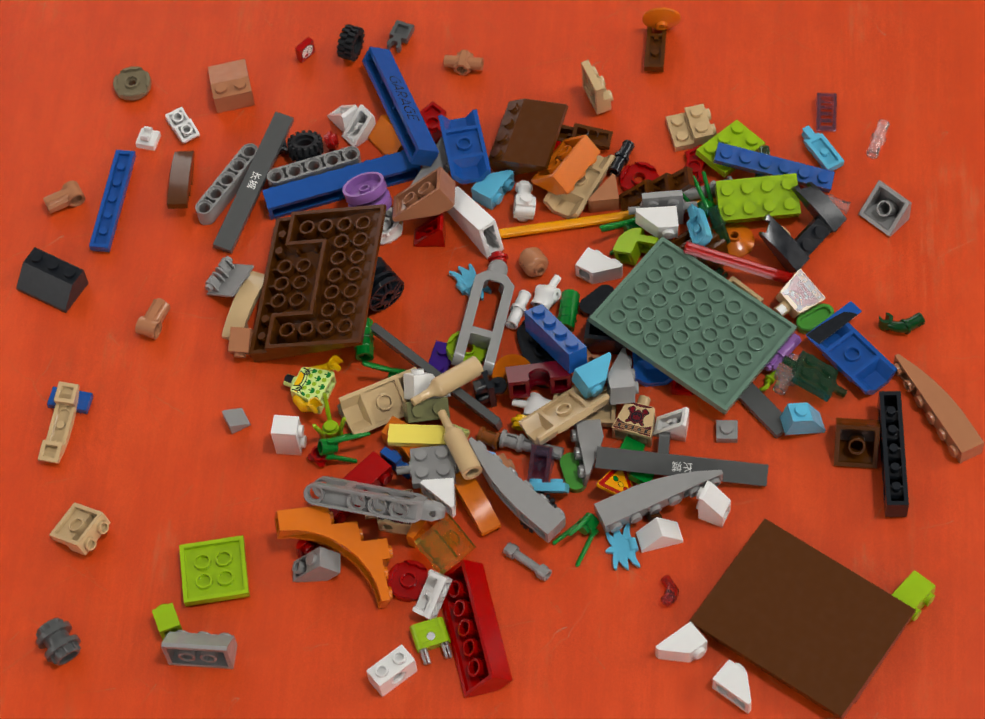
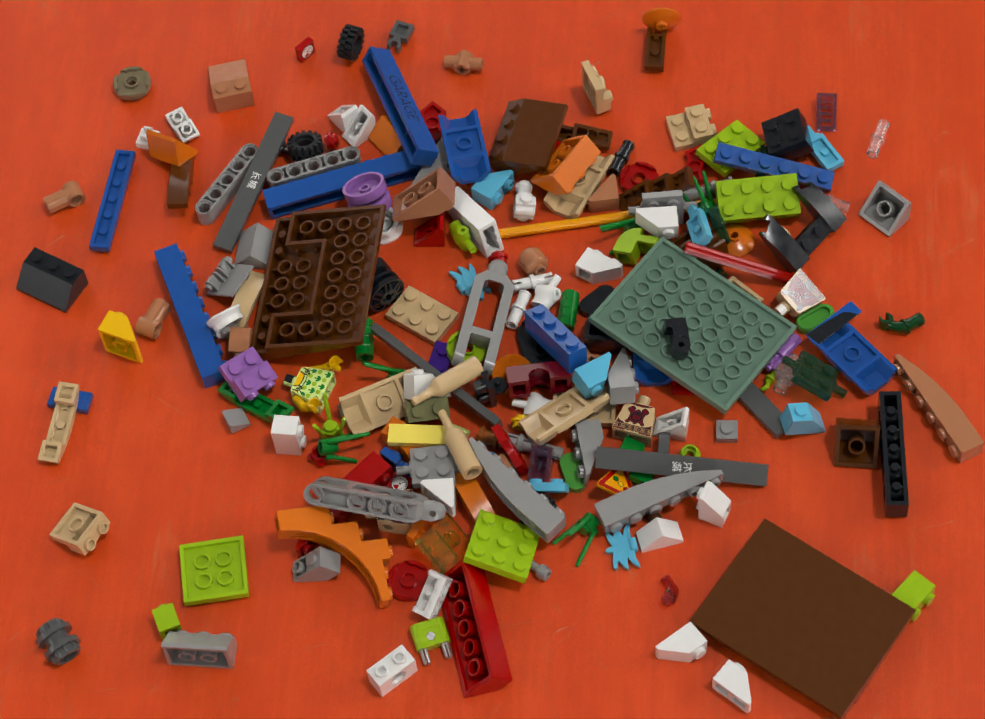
none -> yellow slope [98,310,143,364]
none -> orange slope [146,129,199,167]
none -> blue brick [154,243,227,389]
none -> white hat [206,304,244,339]
none -> medium lavender plate [218,346,278,402]
none -> green slope [218,381,295,423]
none -> light grey slope [234,223,273,270]
none -> tan plate [385,286,459,345]
none -> tile [386,471,413,490]
none -> lime piece [449,220,477,254]
none -> lime plate [463,509,540,584]
none -> red tile [491,424,529,476]
none -> white pin [511,272,553,293]
none -> black leg [662,317,691,361]
none -> lime plate [679,444,701,457]
none -> black brick [761,108,814,160]

